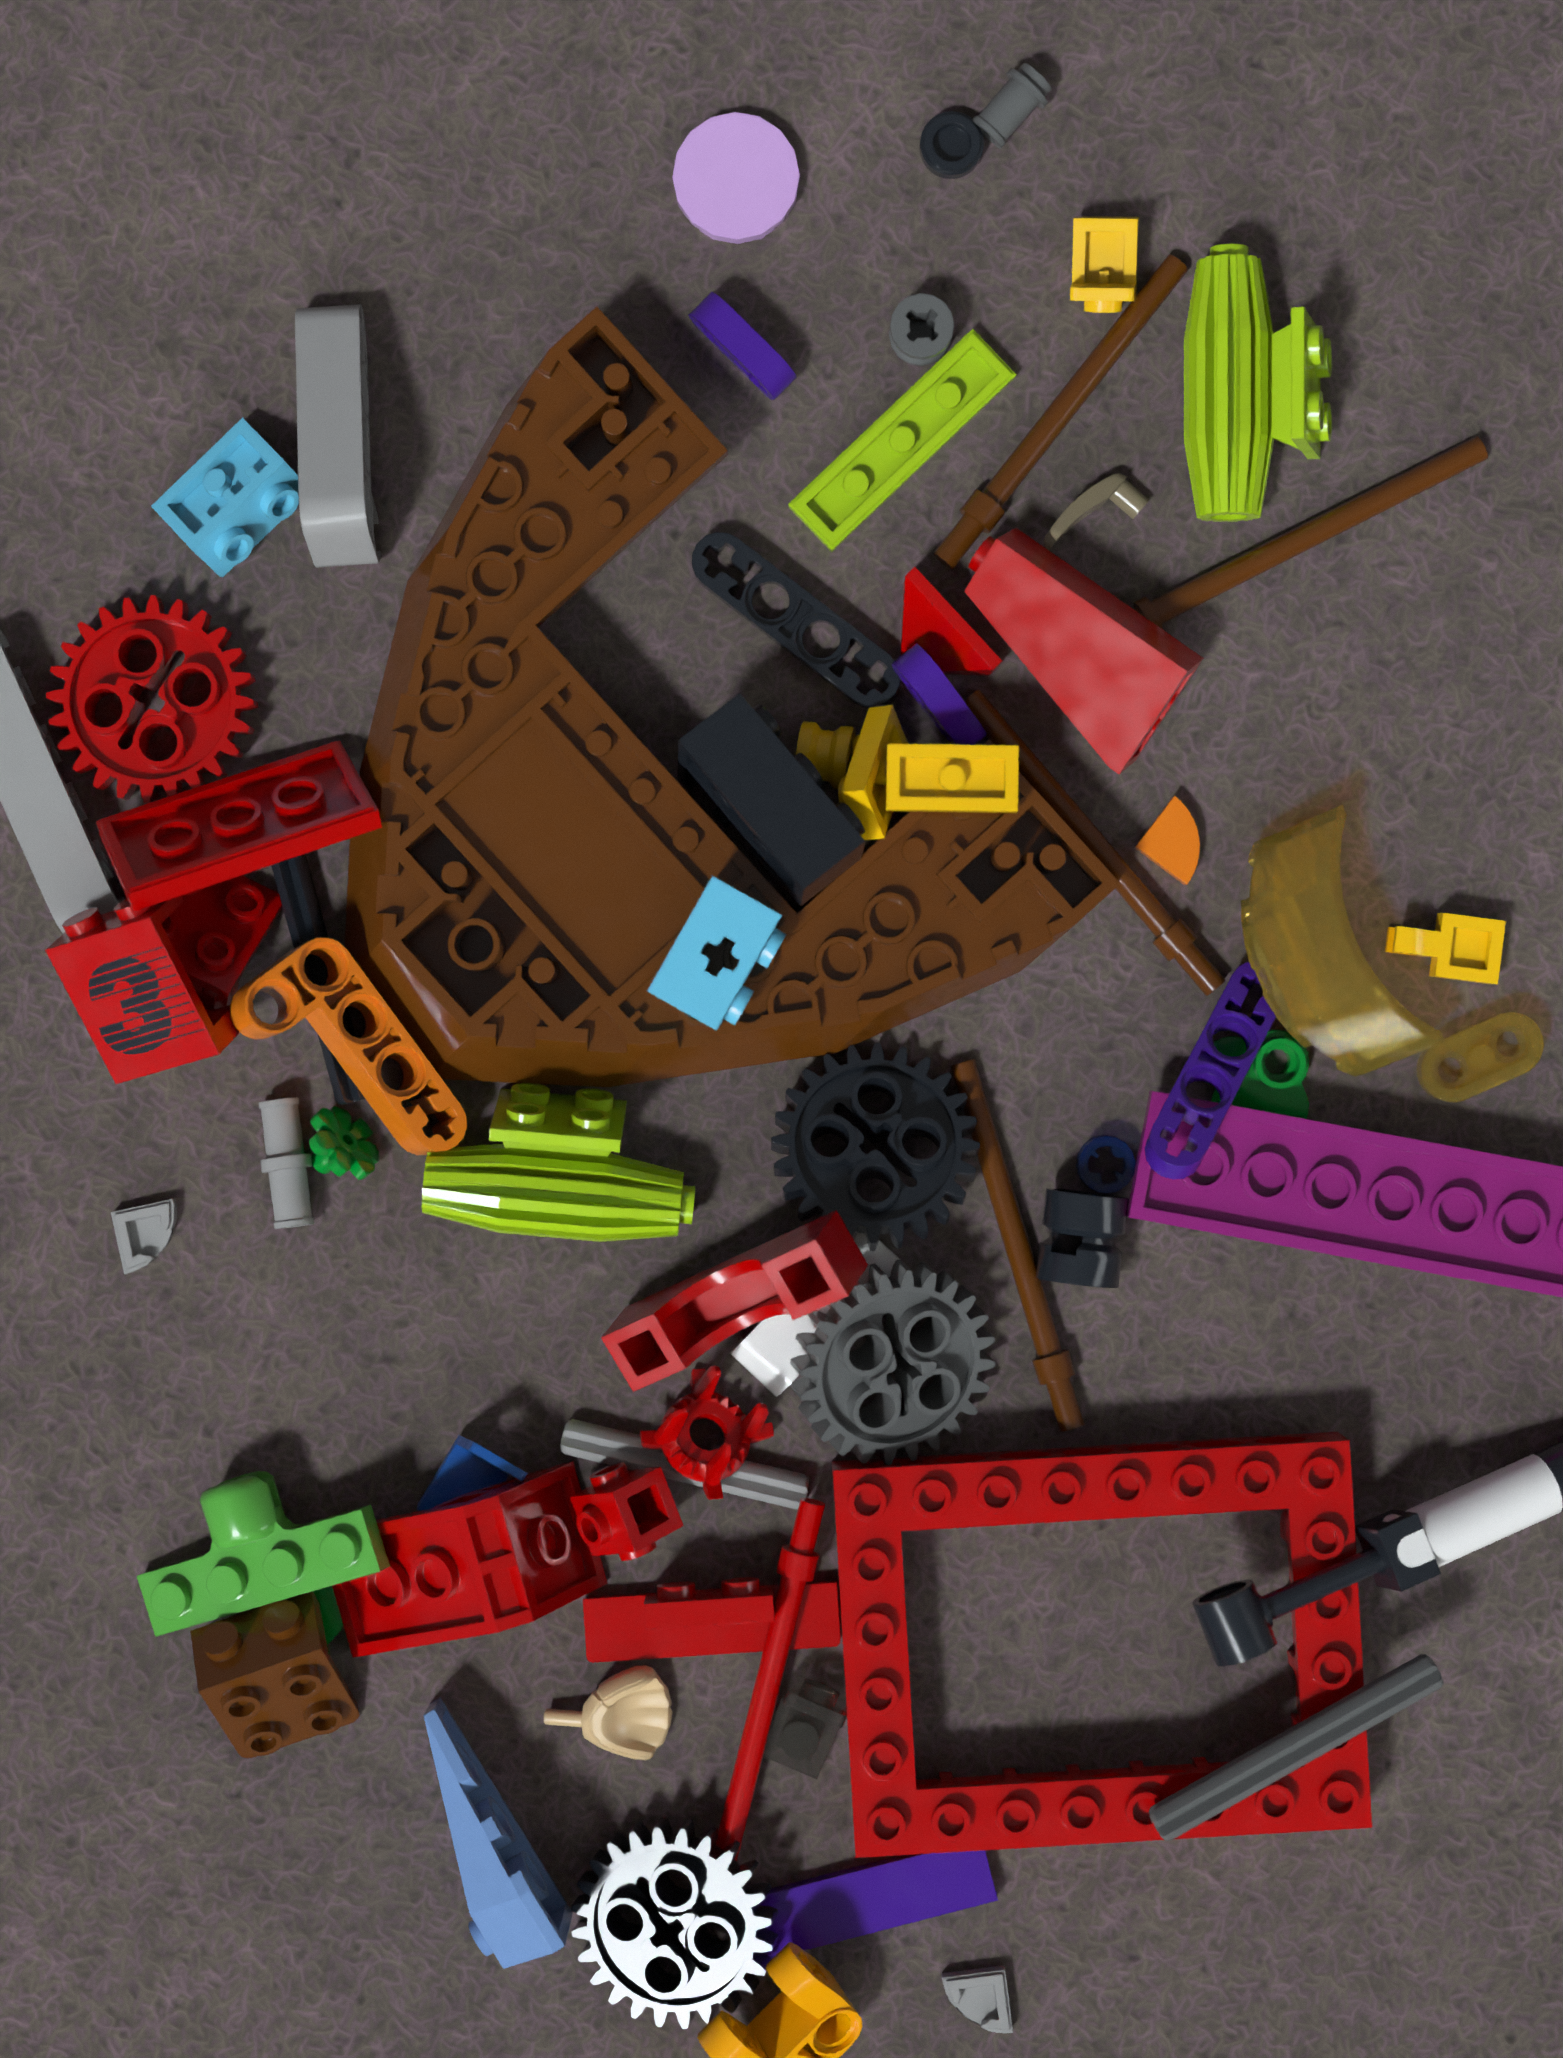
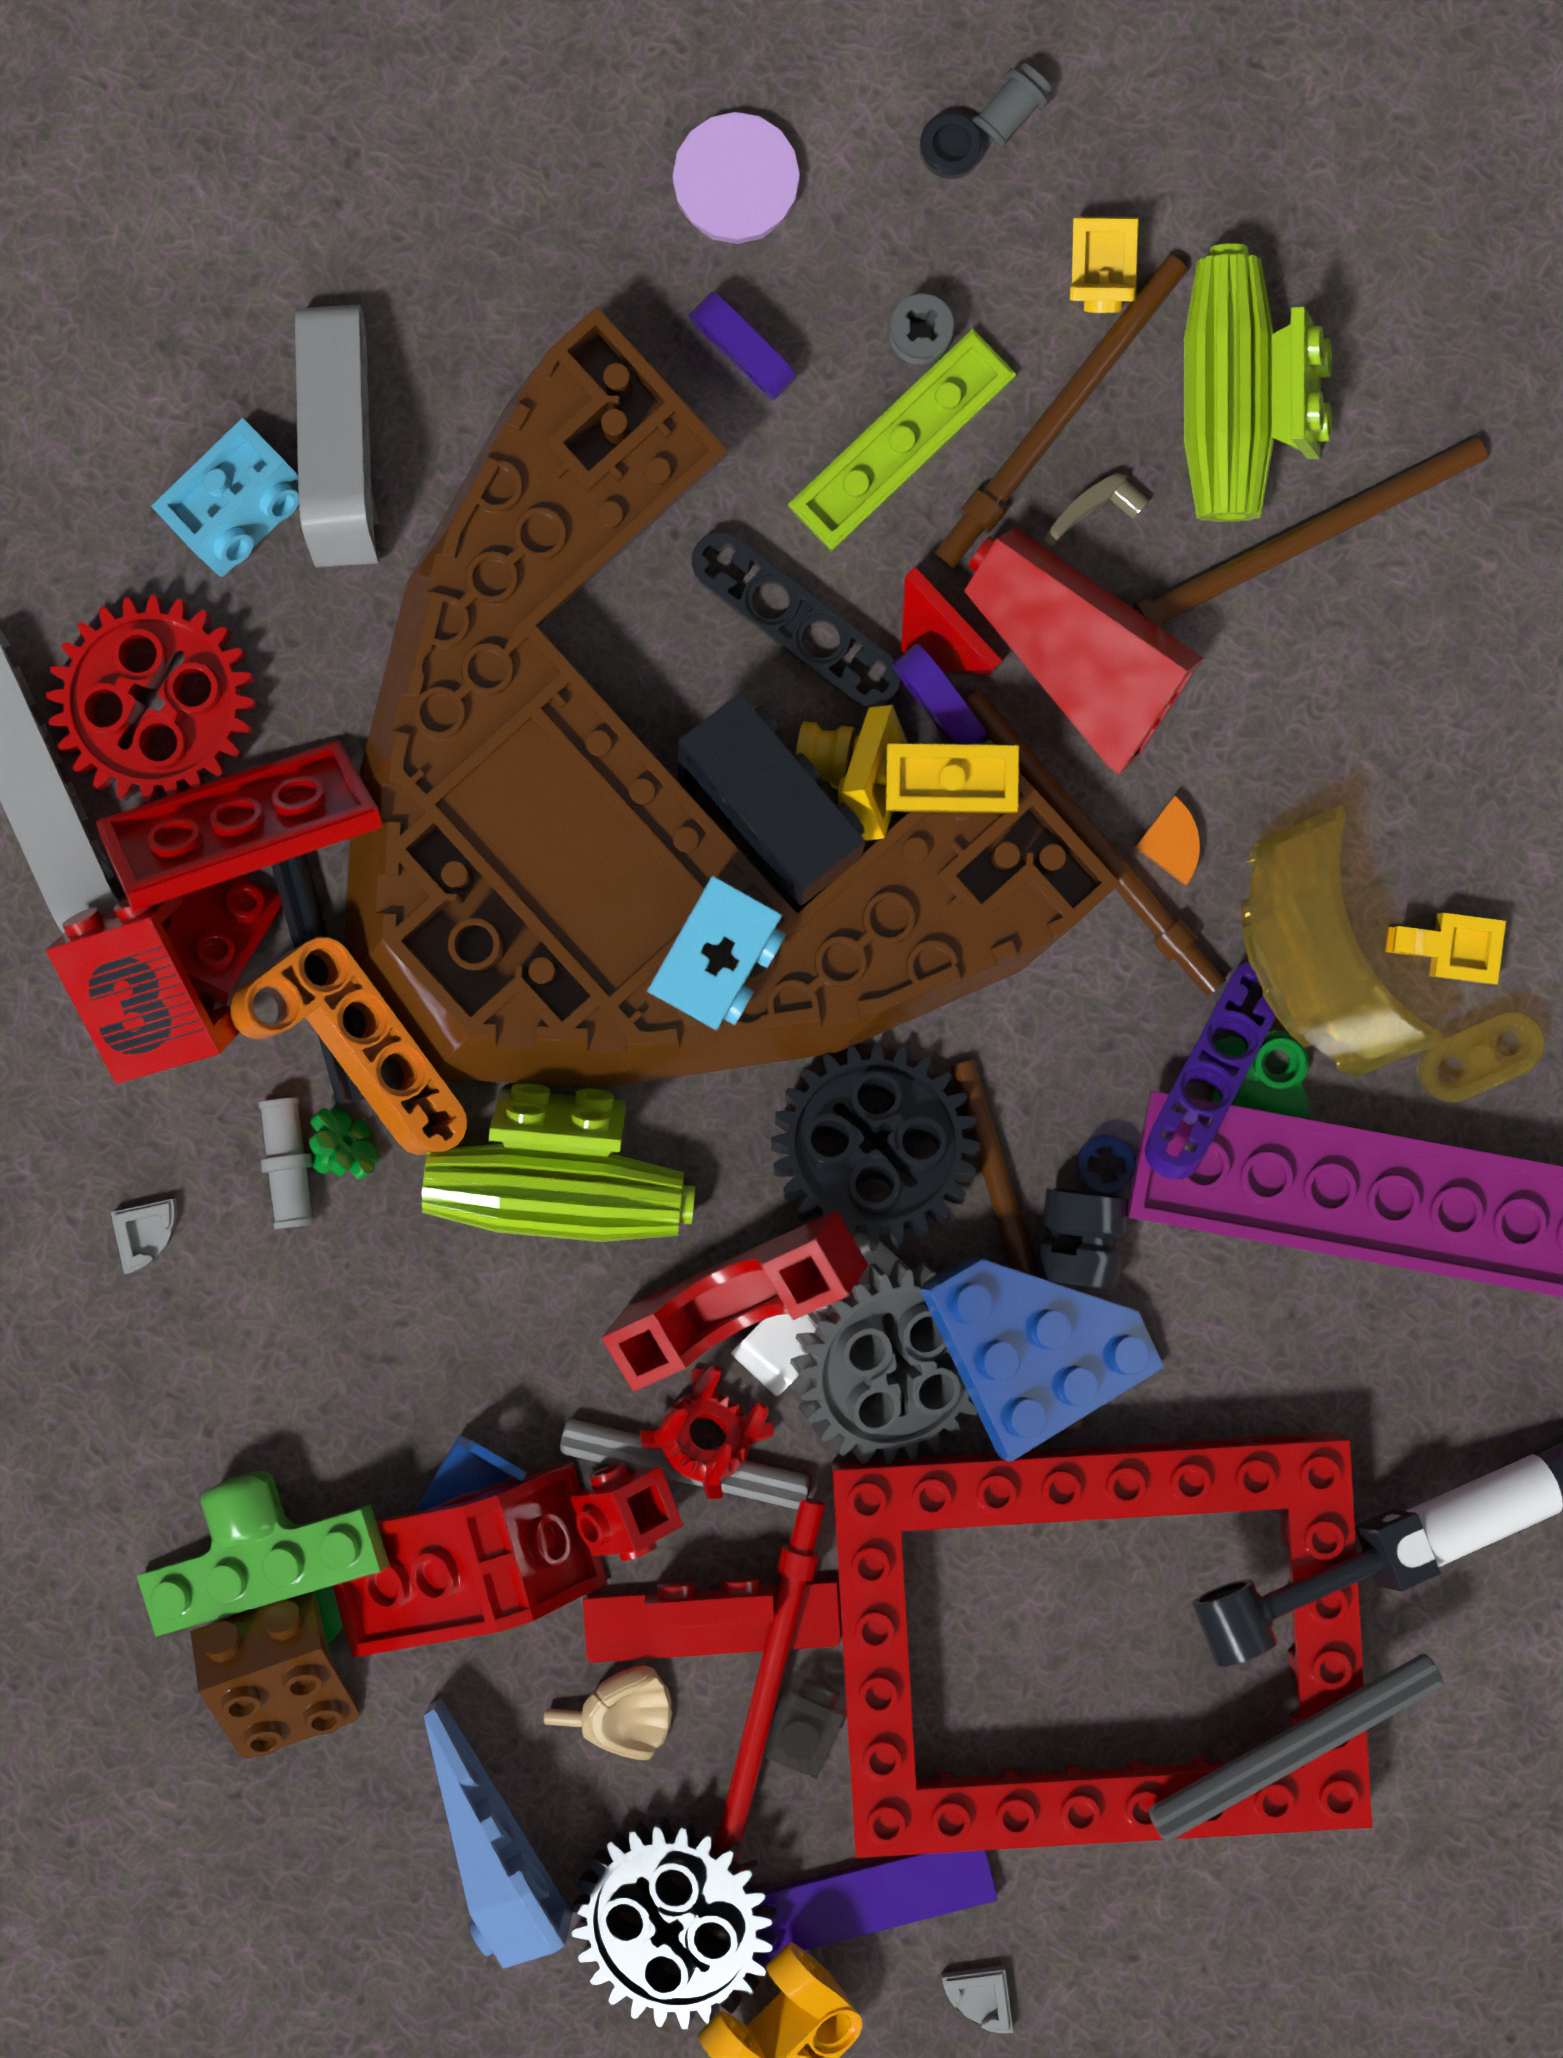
none -> blue plate [919,1258,1164,1462]

